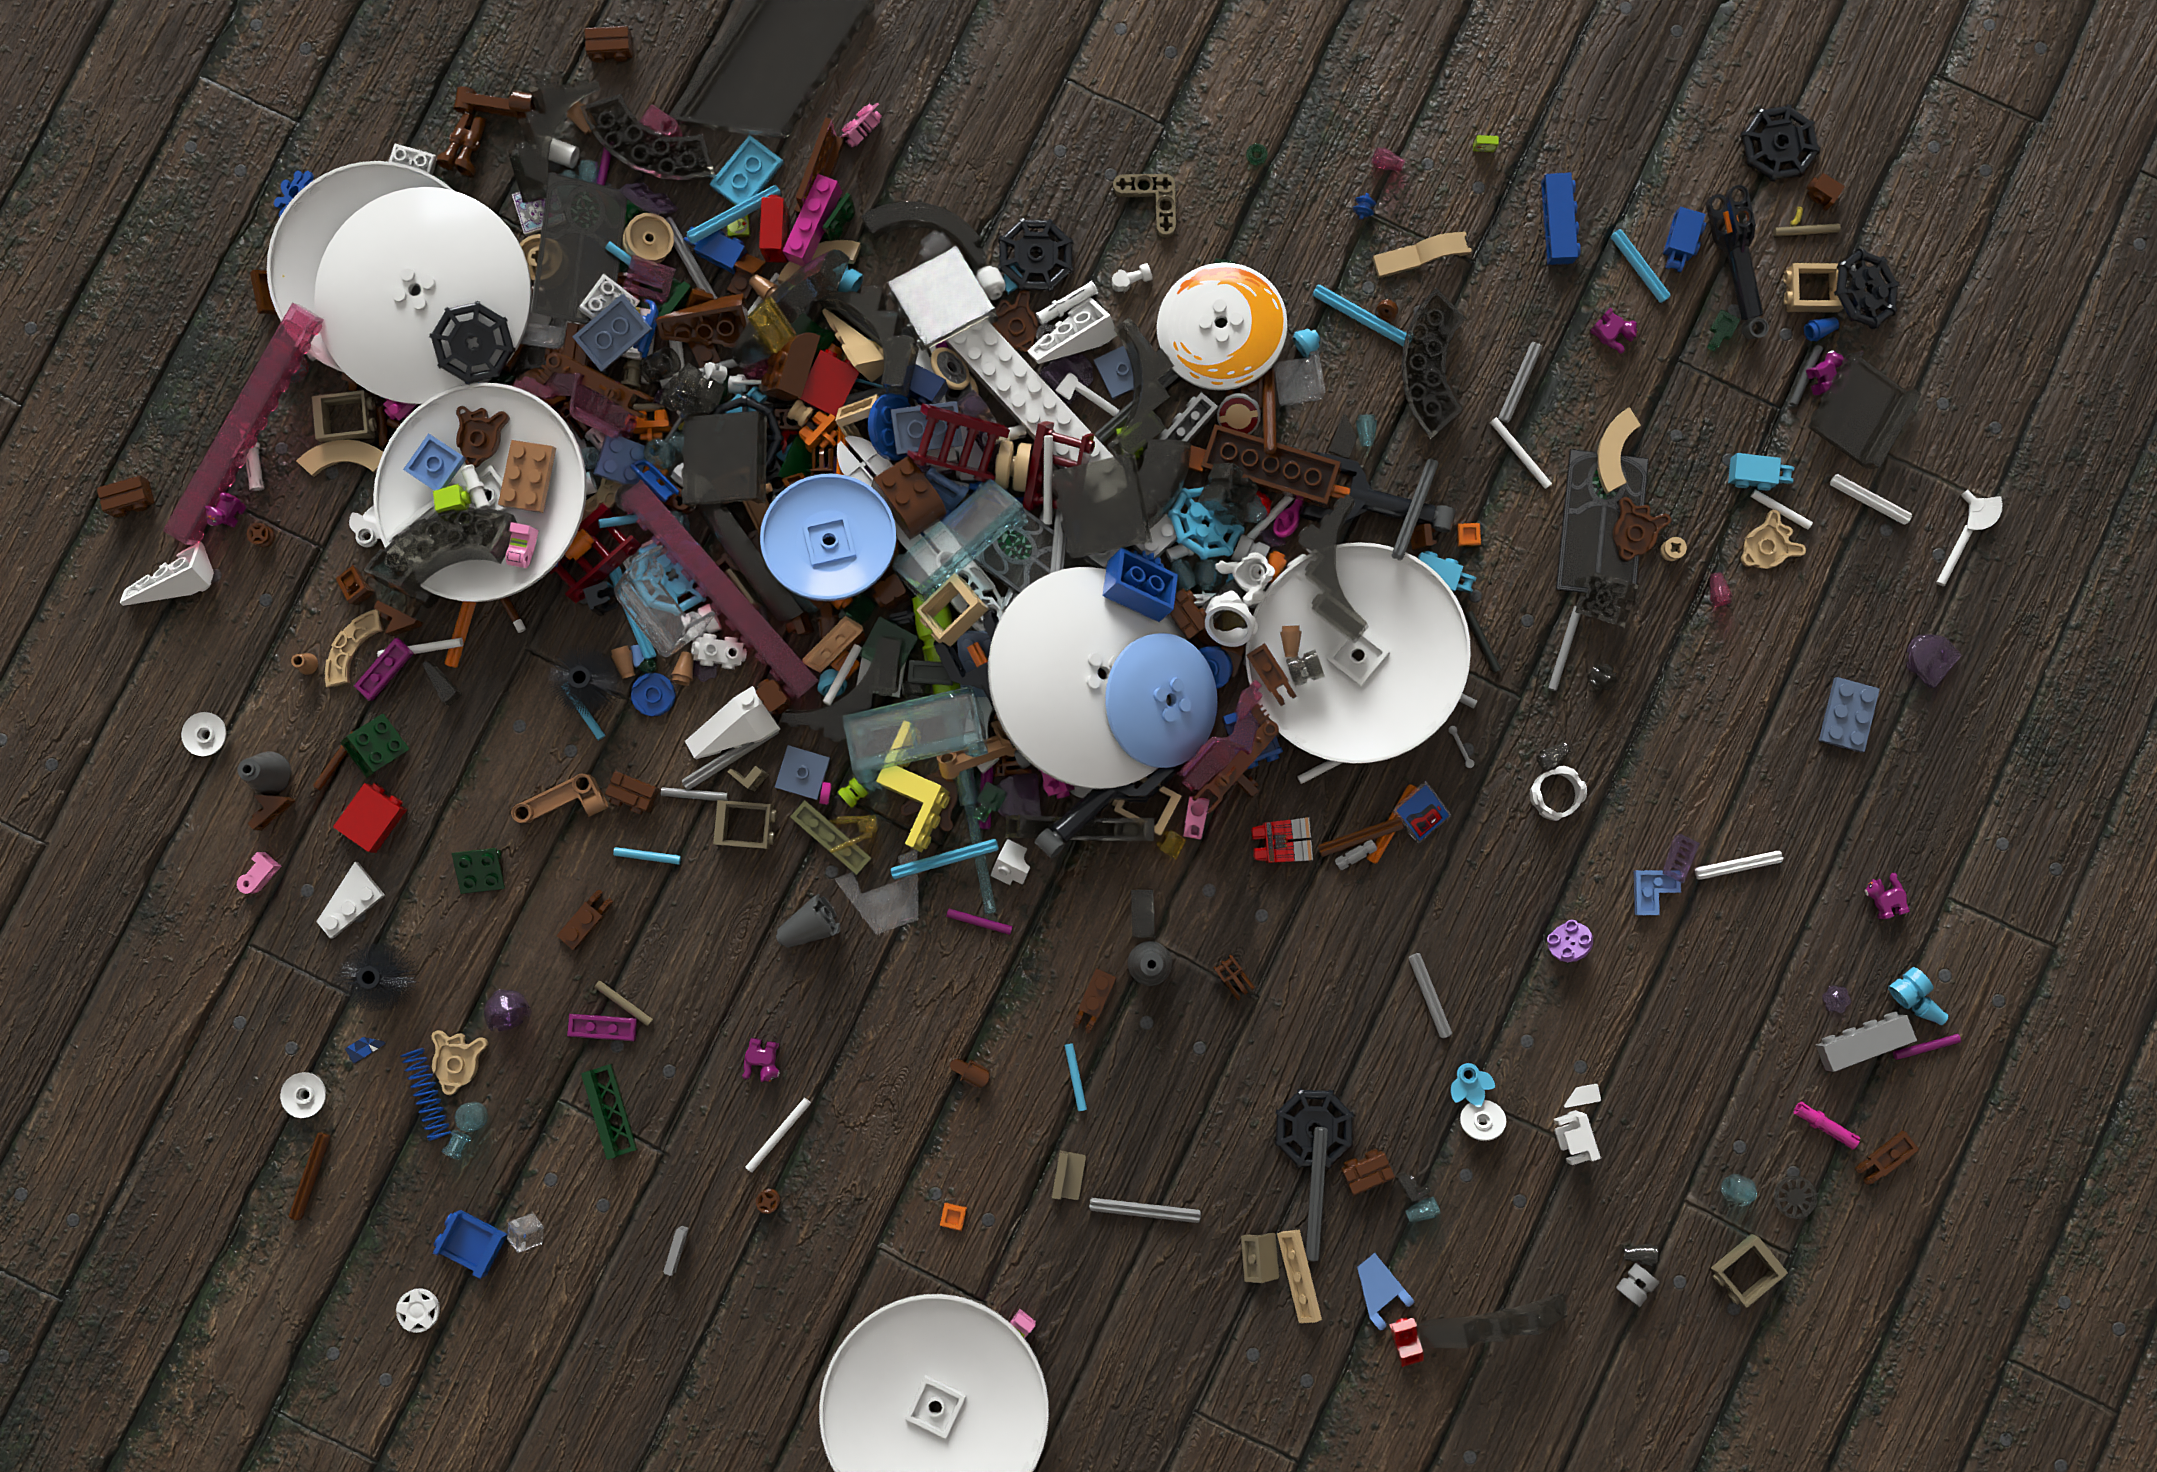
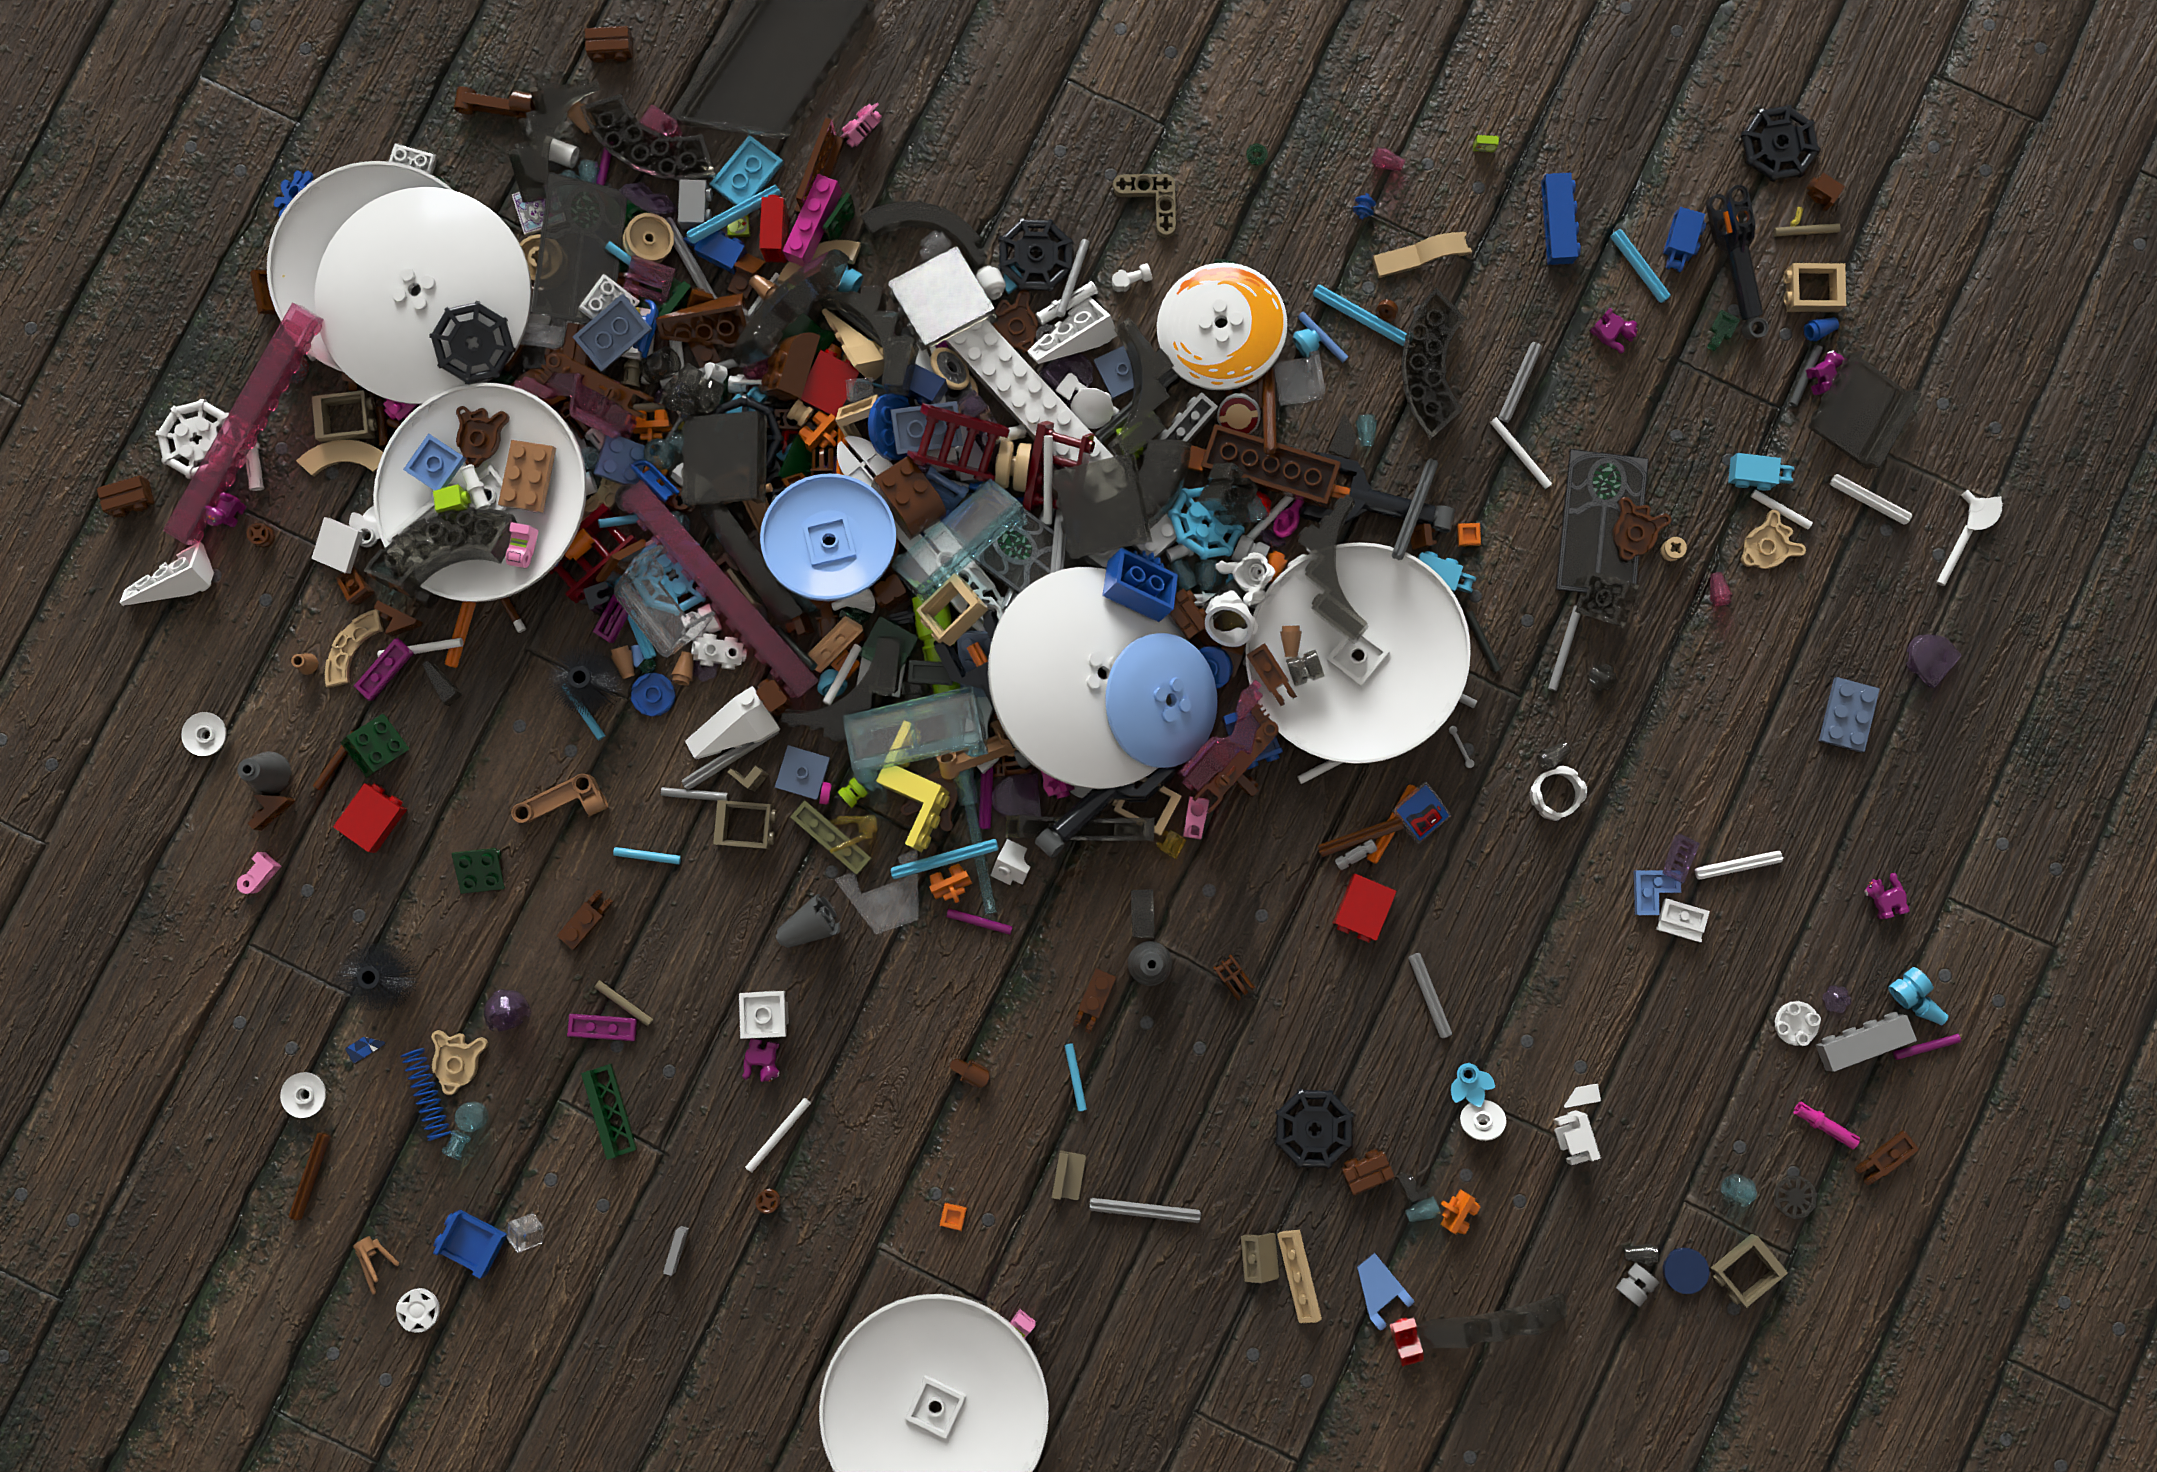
white wing [317,862,385,939] -> none
reddish brown piece [436,112,486,178] -> none
reddish brown brick [605,771,660,815] -> none
clear yellow plate [747,297,796,353] -> none
clear green plate [972,781,1008,823] -> none
hips [1251,817,1313,863] -> none
dark grey axle [1306,1127,1328,1261] -> none
medium lavender plate [1547,920,1593,963] -> none
tan tile [1597,407,1641,494] -> none
black plate [1834,248,1900,329] -> none
none -> white plate [155,399,238,479]
none -> white tile [311,517,363,574]
none -> medium nougat plant [353,1236,399,1294]
none -> magenta tile [593,594,634,643]
none -> reddish brown tile [596,539,646,584]
none -> light grey brick [678,180,713,229]
none -> white panel [739,991,789,1039]
none -> pearl dark grey bar [772,625,817,671]
none -> white hand [831,589,875,613]
none -> clear panel [845,377,874,402]
none -> orange hips [929,864,972,903]
none -> light grey bar [1056,239,1090,317]
none -> white dish [1071,388,1113,429]
none -> medium blue bar [1297,311,1348,363]
none -> red brick [1333,874,1397,943]
none -> orange hips [1440,1189,1480,1234]
none -> white plate [1656,899,1710,942]
none -> dark blue tile [1662,1247,1709,1294]
none -> white dish [1775,1001,1821,1046]

